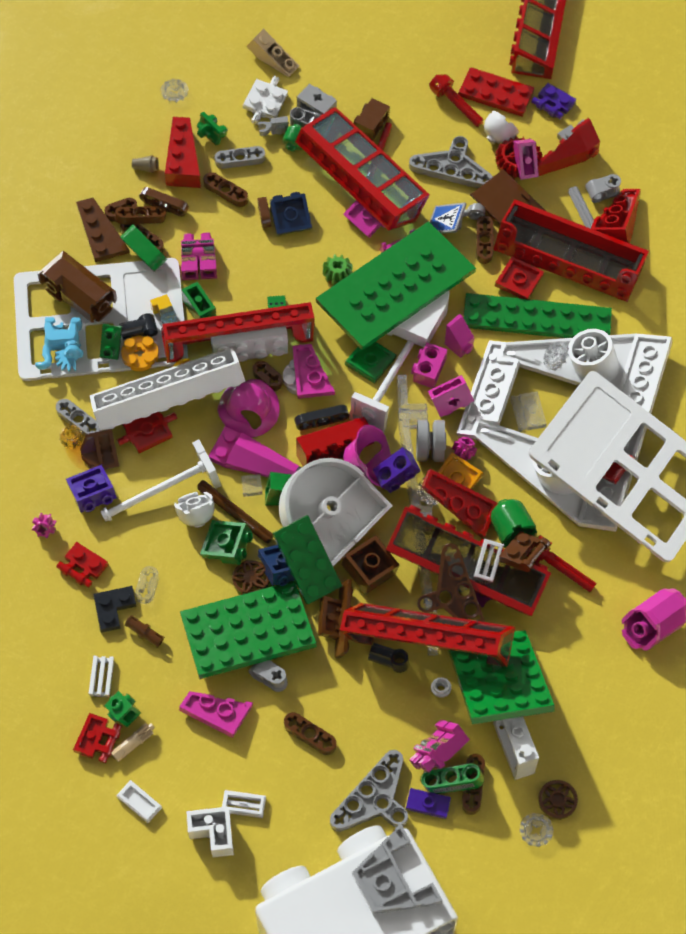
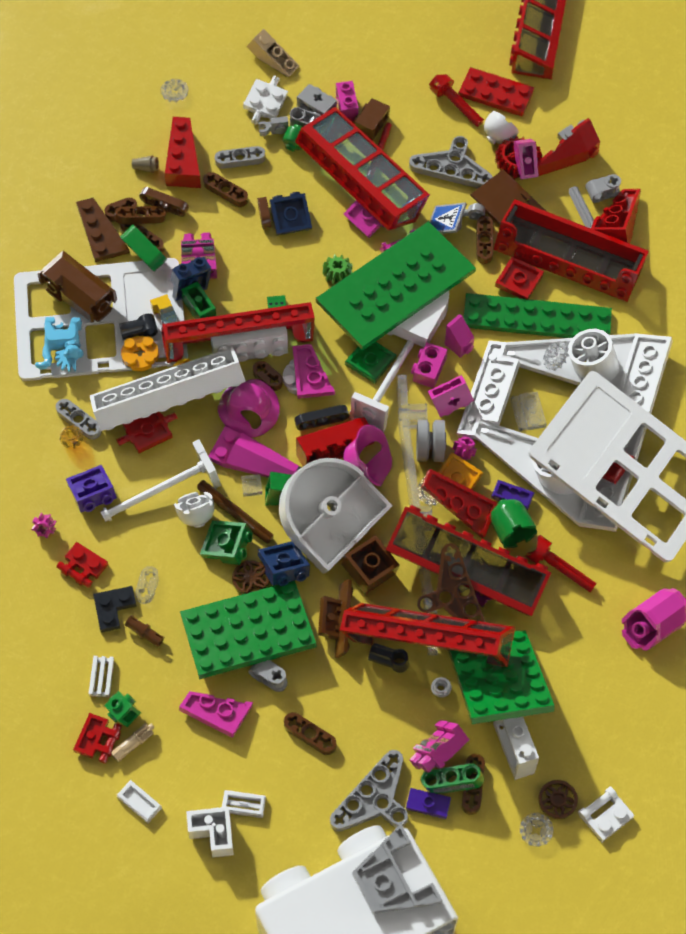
reddish brown slope [80,429,119,470] -> none
green hips [100,324,122,360] -> none
green hips [197,112,228,145] -> none
green plate [272,515,342,604] -> none
dark purple brick [373,447,421,493] -> none
white tile [473,539,504,583] -> none
reddish brown plate [499,531,551,572] -> none
dark purple plate [531,83,576,120] -> none
none -> dark blue plate [170,257,211,301]
none -> dark pink brick [336,81,359,122]
none -> dark purple plate [491,480,534,511]
none -> white plate [578,787,635,842]

